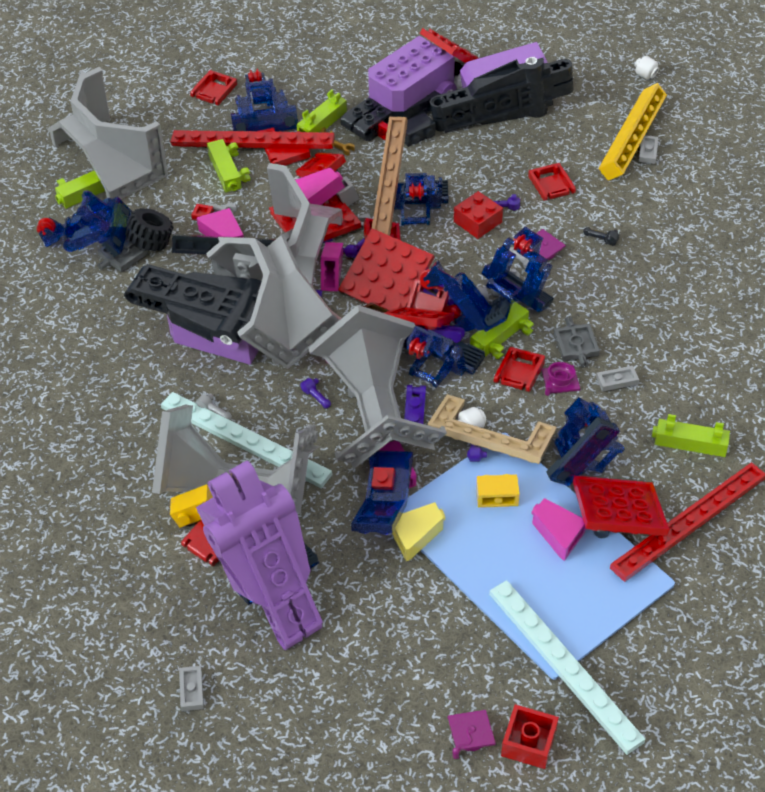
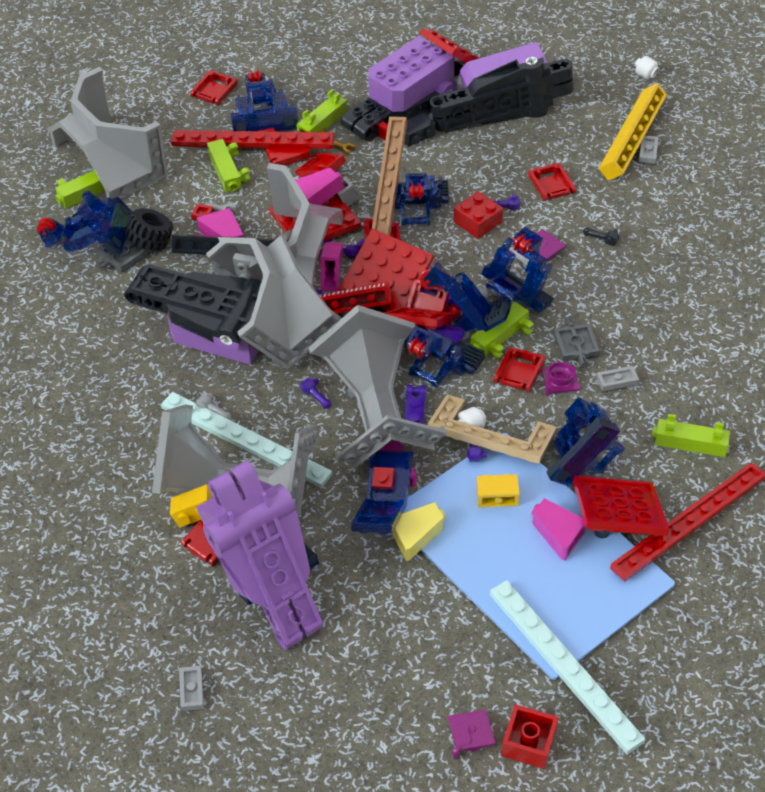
none -> red brick [319,282,392,313]

